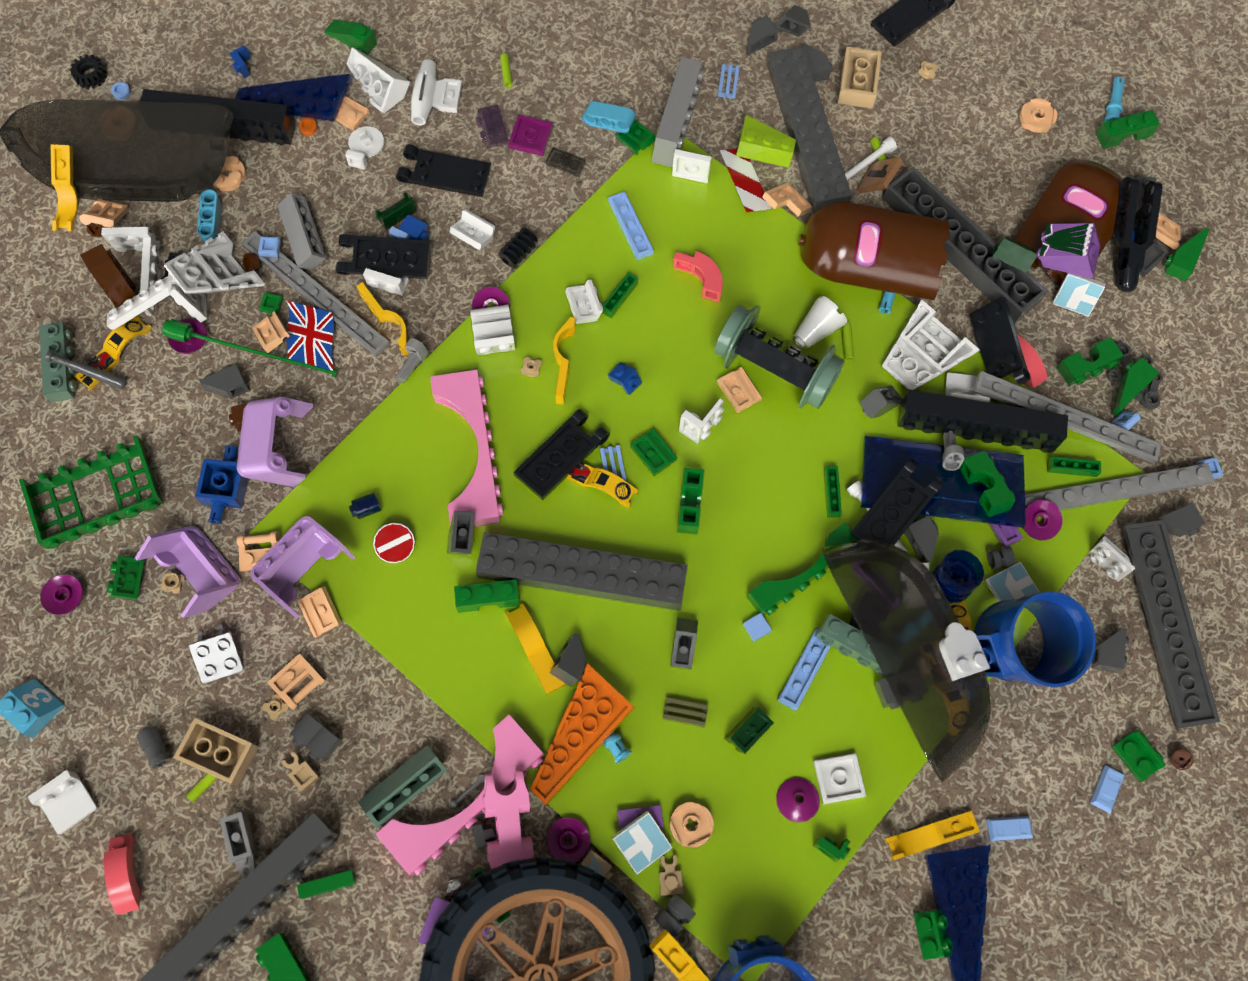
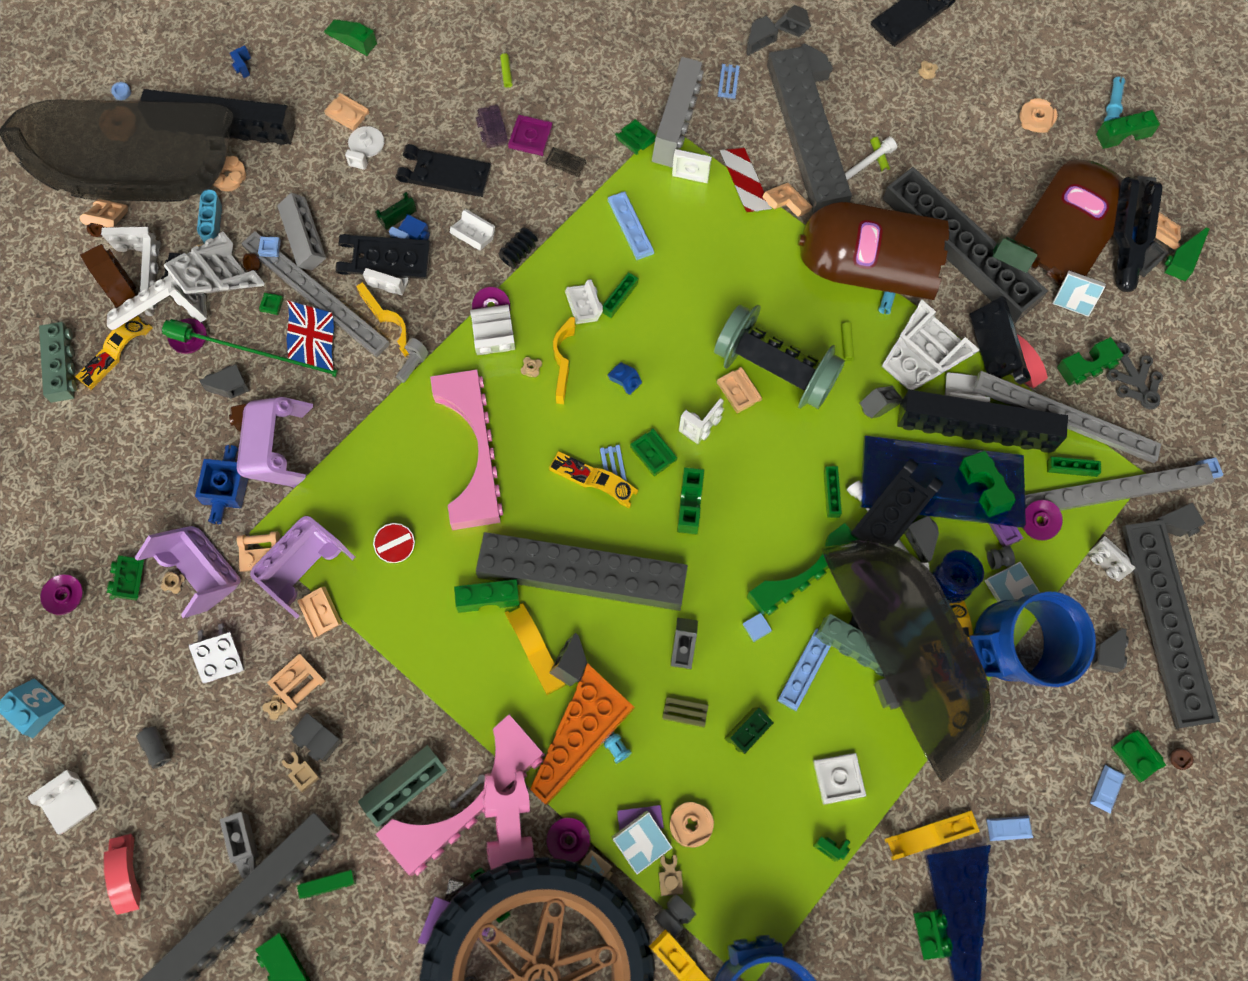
green window [19,435,164,549] -> none
dark grey piece [45,350,126,389] -> none
yellow piece [51,144,78,232] -> none
black tyre [70,54,107,89] -> none
tan brick [173,718,259,787] -> none
lime piece [186,774,217,803] -> none
clear blue wing [235,74,351,122] -> none
light nougat plate [252,312,290,353] -> none
orange tile [299,117,318,136] -> none
white wedge [347,47,410,113] -> none
brick [349,492,381,520] -> none
white plate [411,59,462,126] -> none
dark grey slope [447,511,475,555] -> none
dark grey tile [472,824,495,851] -> none
black hinge [513,409,610,500] -> none
medium azure beam [582,101,636,133] -> none
coral arch [673,251,723,303] -> none
lime wedge [736,115,796,168] -> none
magenta dish [776,778,820,822] -> none
white cone [794,296,847,348] -> none
tan brick [837,47,882,109] -> none
medium nougat tile [857,157,903,193] -> none
white plate [939,622,990,681] -> none
light grey piece [942,431,964,471] -> none
medium lavender slope [1038,223,1100,278] -> none
light blue tile [1111,411,1141,430] -> none
green slope [1112,357,1159,416] -> none

